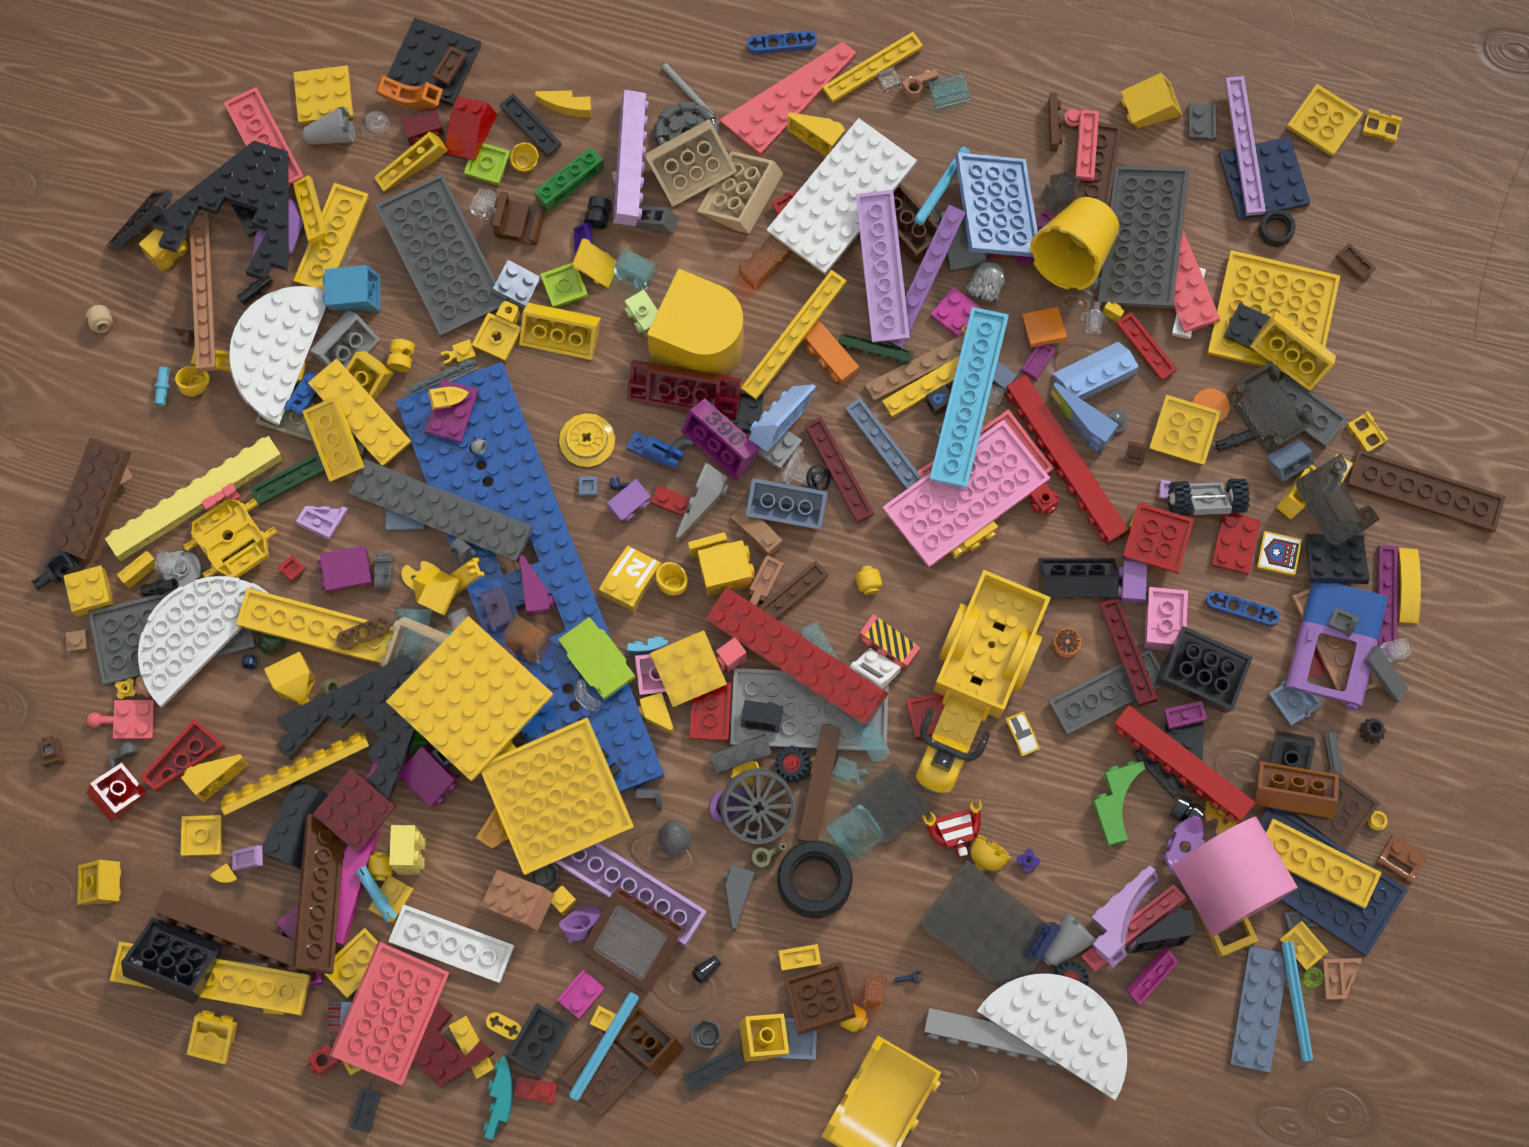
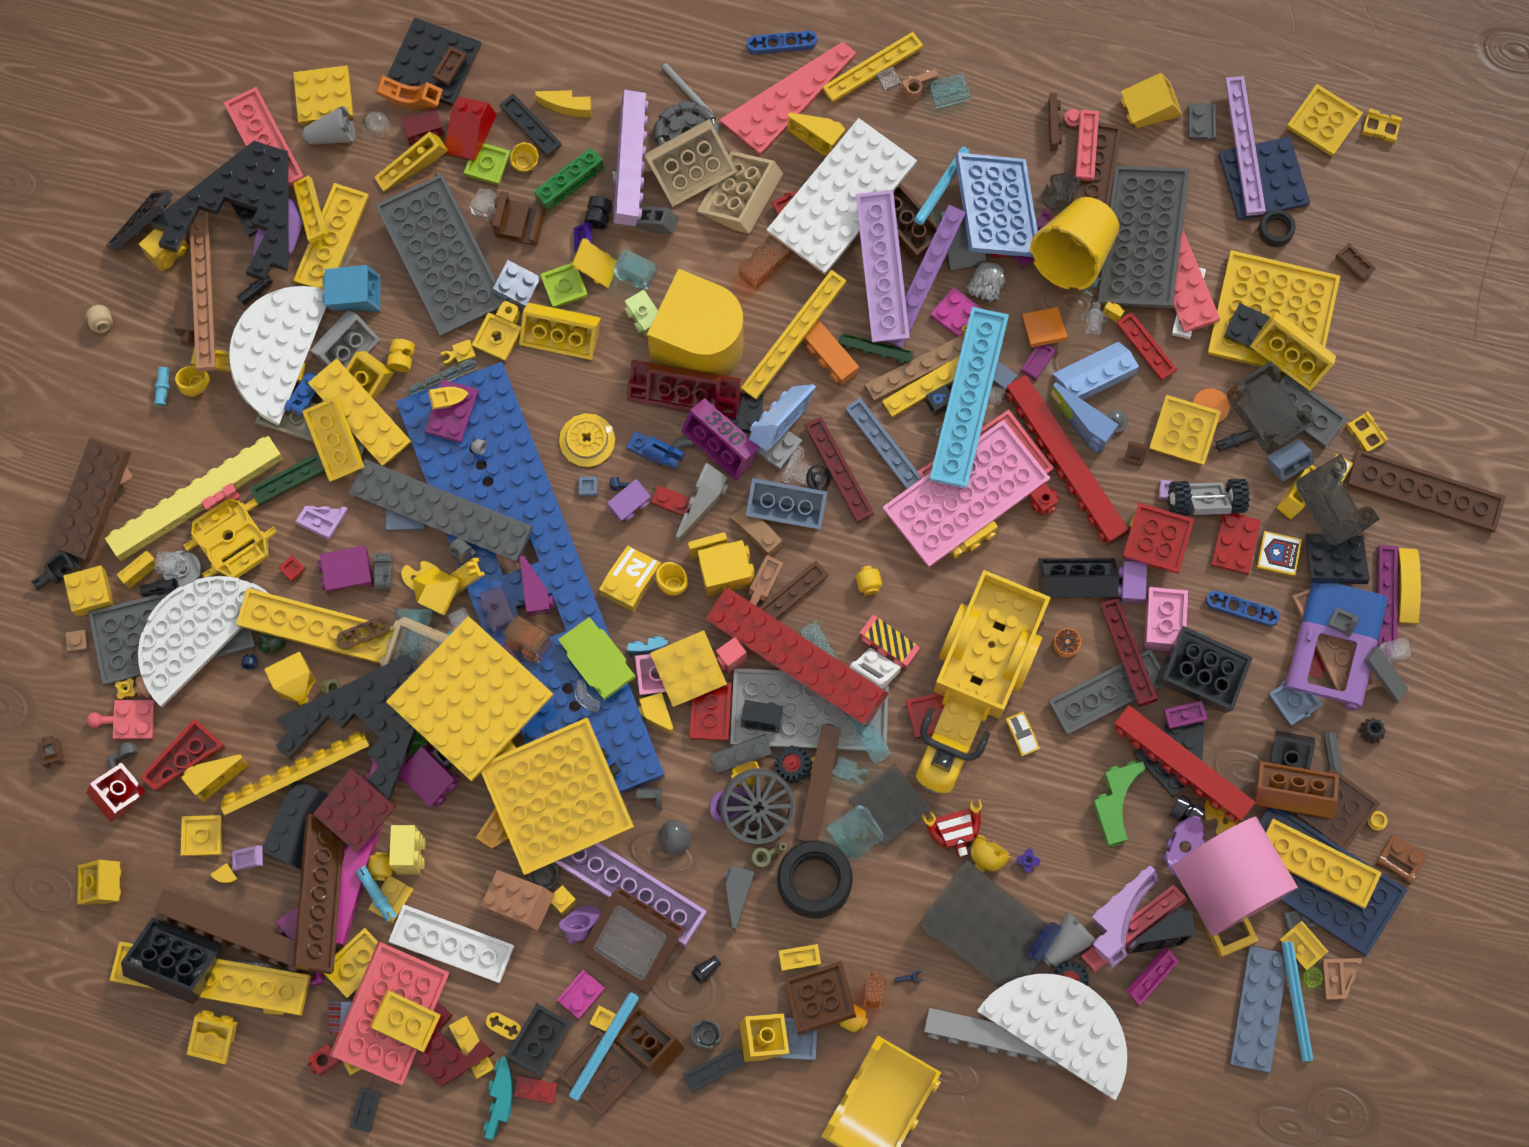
none -> yellow plate [369,990,441,1052]

